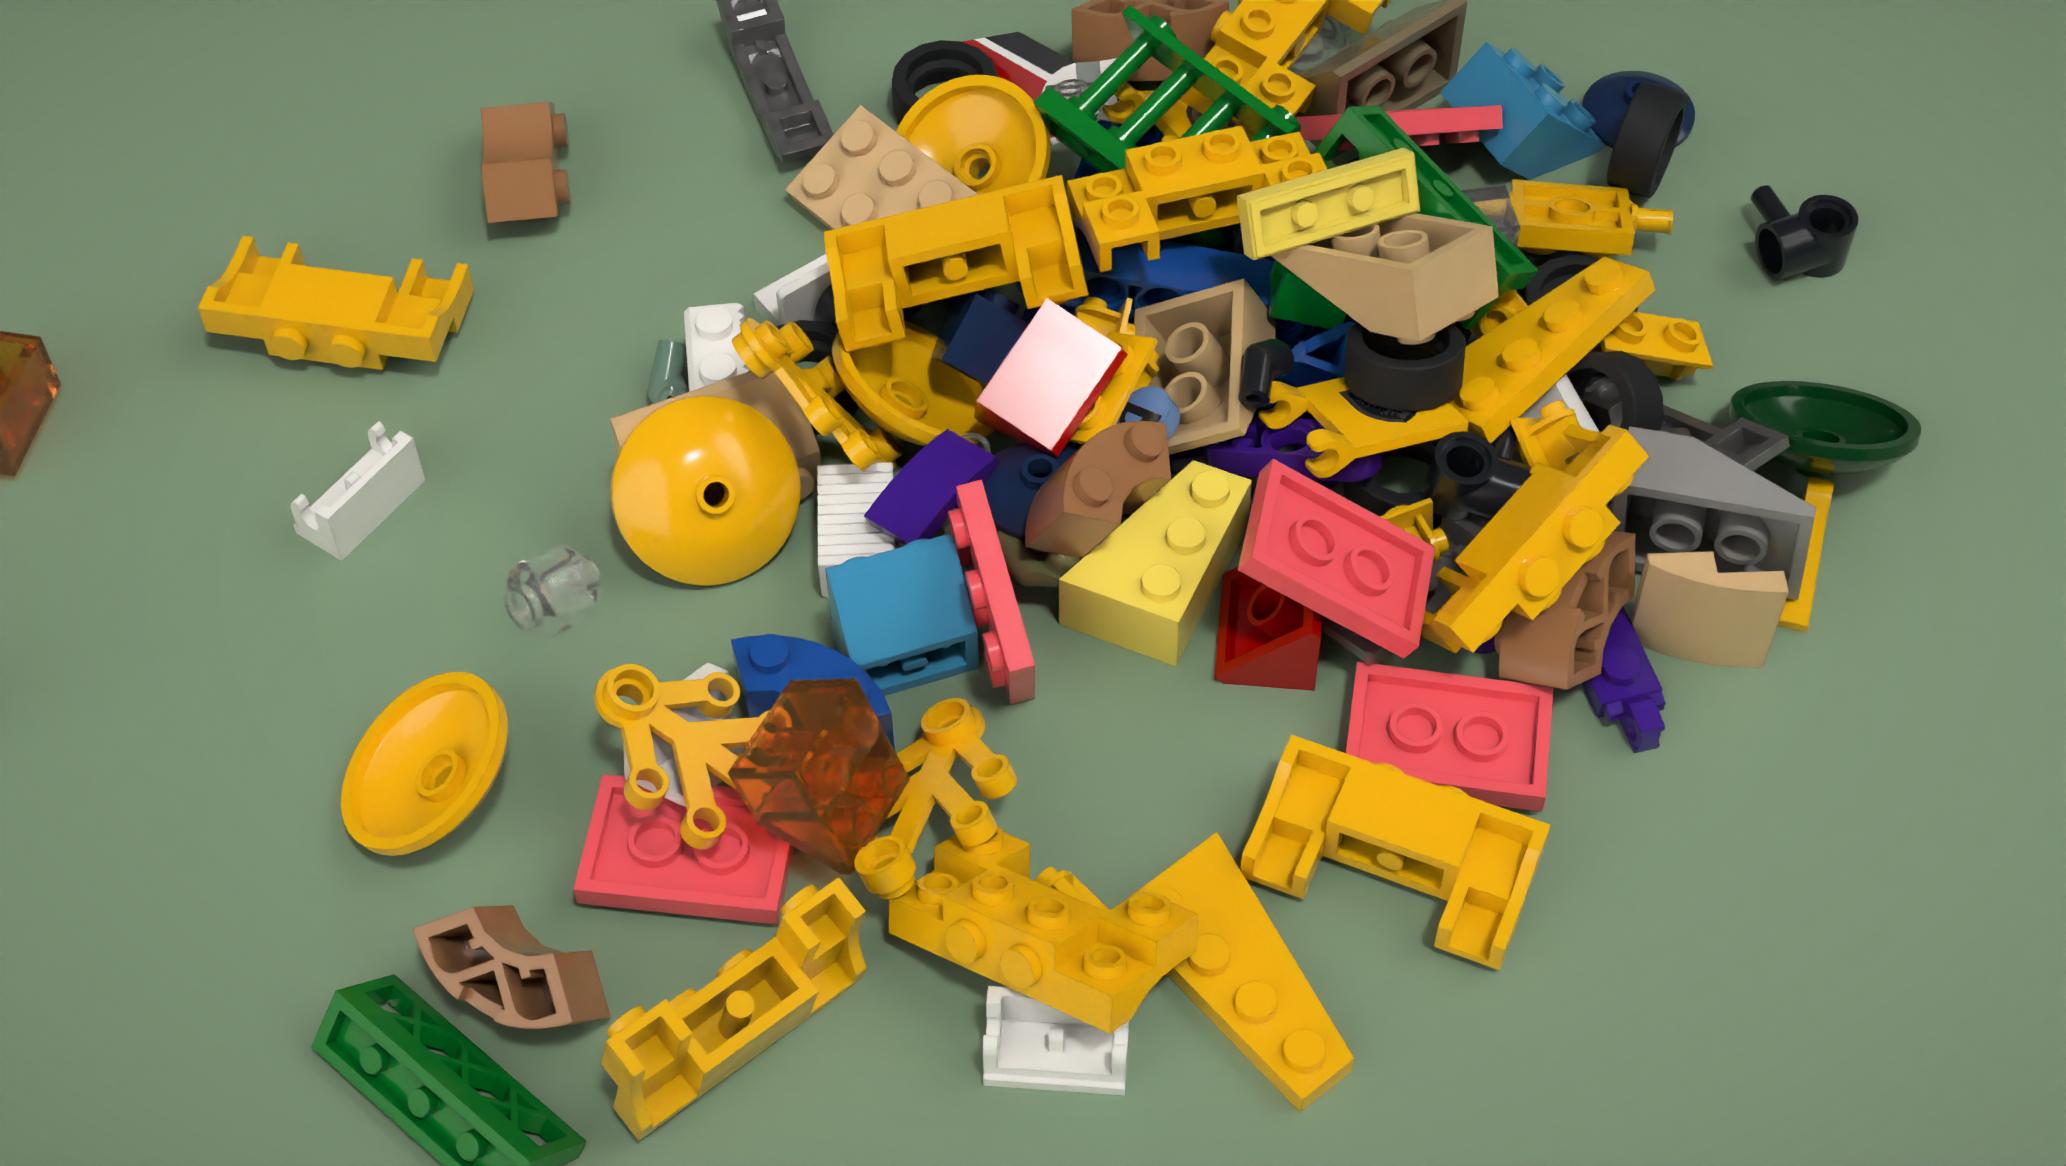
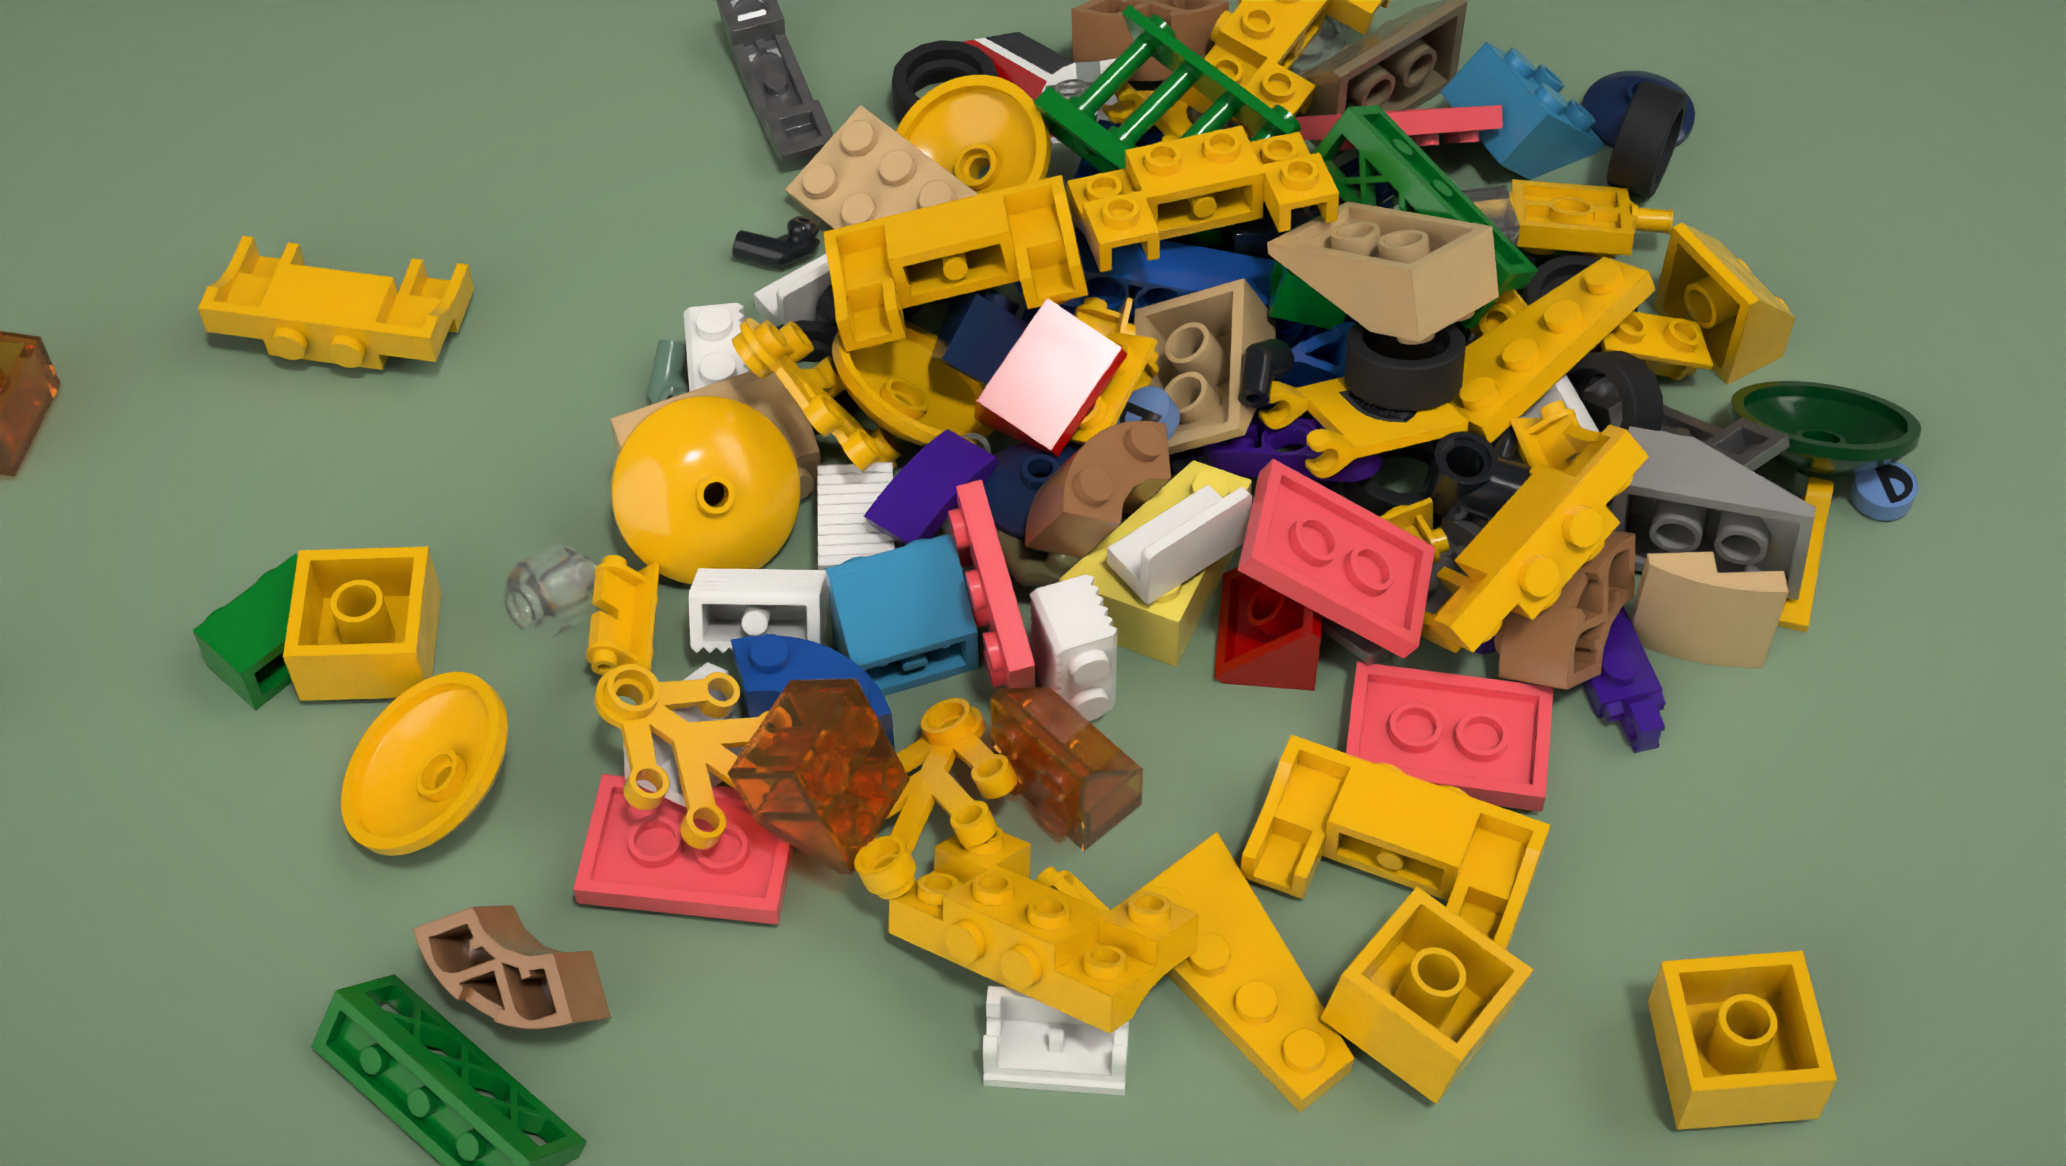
white hinge [290,421,425,561] -> none
medium nougat brick [480,102,571,223] -> none
yellow bracket [601,877,867,1141] -> none
light yellow tile [1237,147,1420,260] -> none
black piece [1751,185,1859,280] -> none
none -> green slope [192,554,298,711]
none -> yellow brick [283,546,442,701]
none -> yellow hinge [586,555,660,675]
none -> white brick [689,568,827,653]
none -> black arm [733,216,820,268]
none -> clear orange slope [990,687,1143,852]
none -> white brick [1030,574,1117,725]
none -> white panel [1107,484,1252,605]
none -> yellow brick [1320,887,1534,1105]
none -> yellow brick [1648,950,1837,1130]
none -> yellow slope [1653,223,1795,385]
none -> medium blue tile [1850,461,1918,521]

